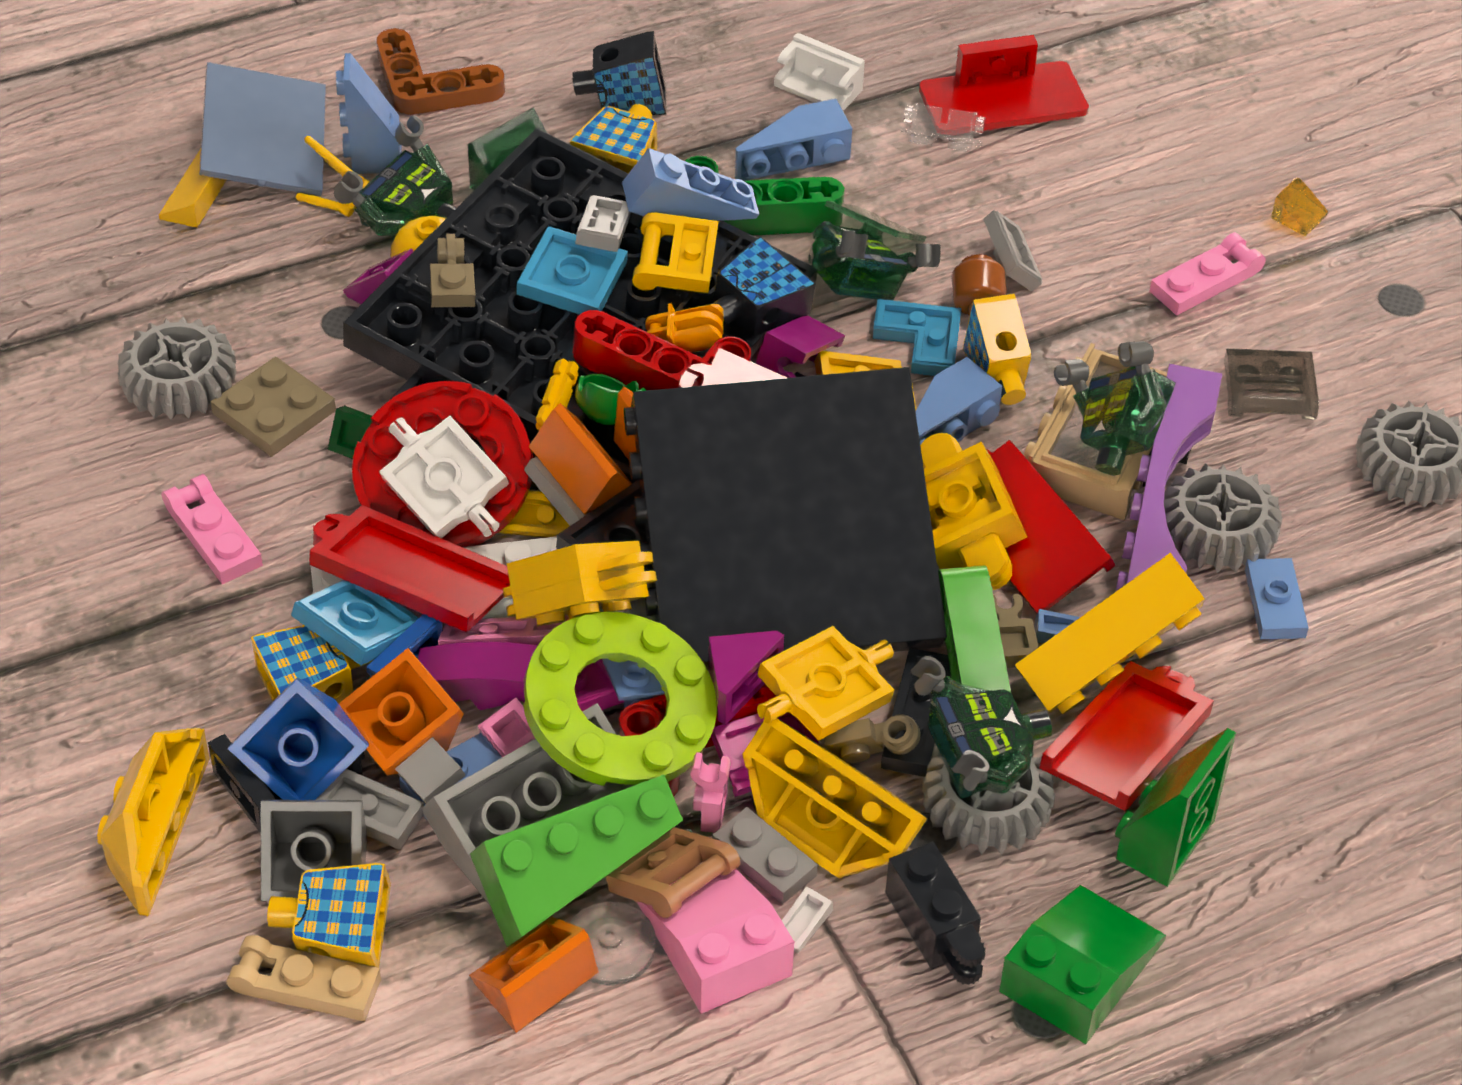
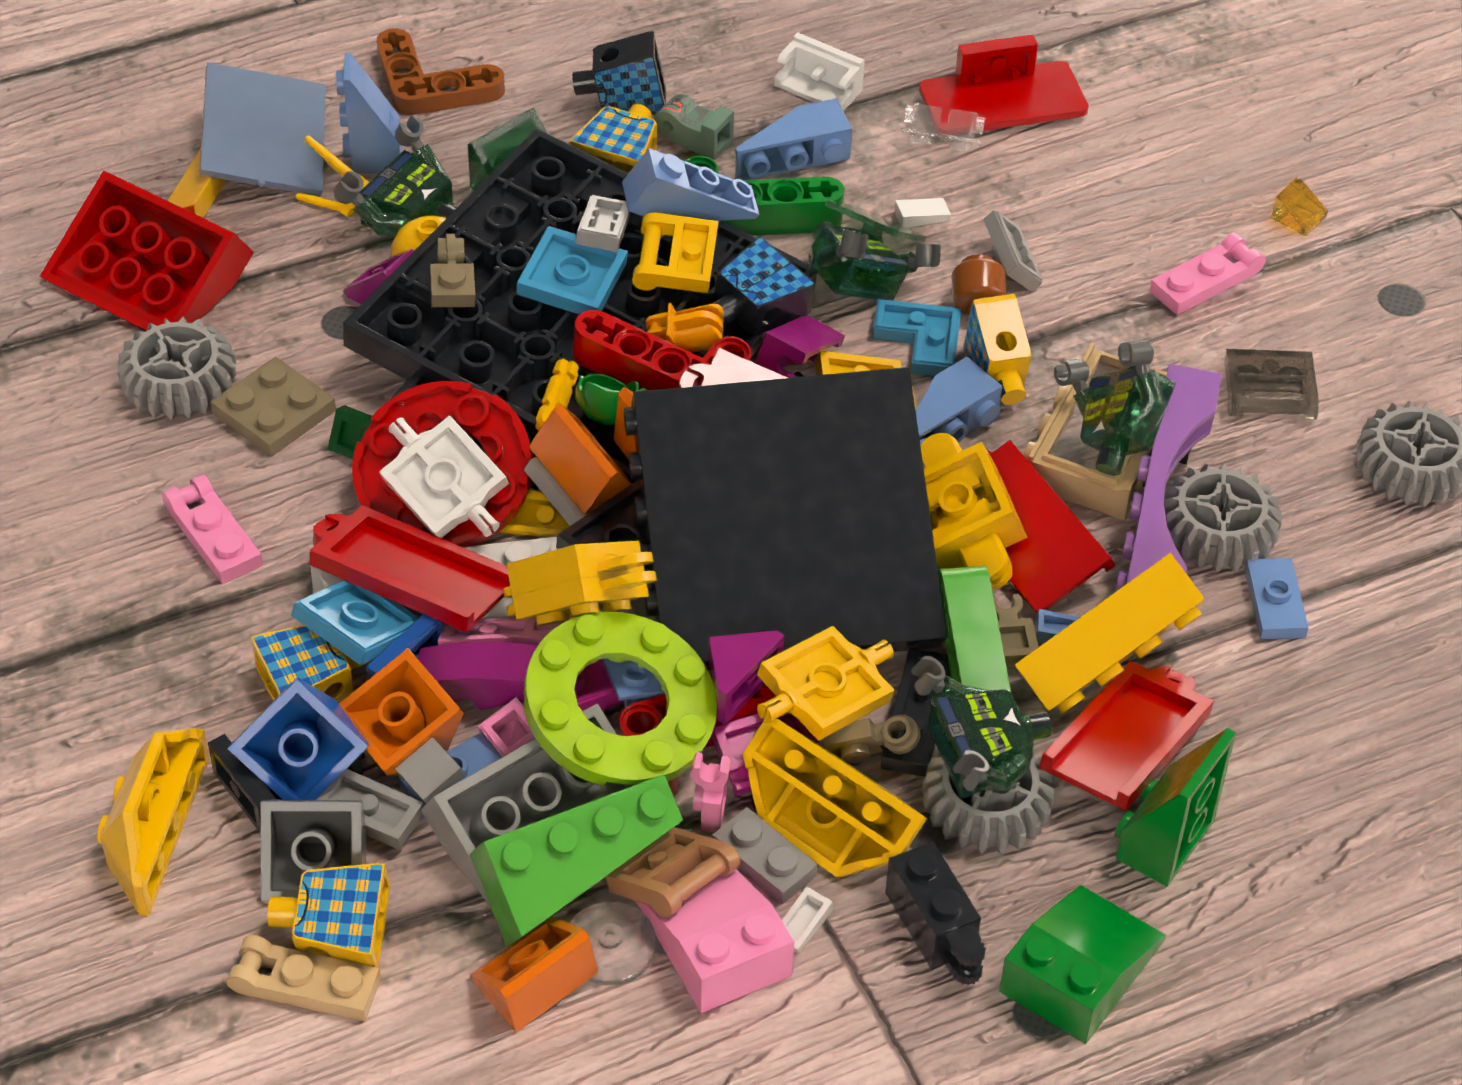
none -> red slope [39,170,254,331]
none -> sand green leg [654,94,734,161]
none -> white piece [894,198,951,229]

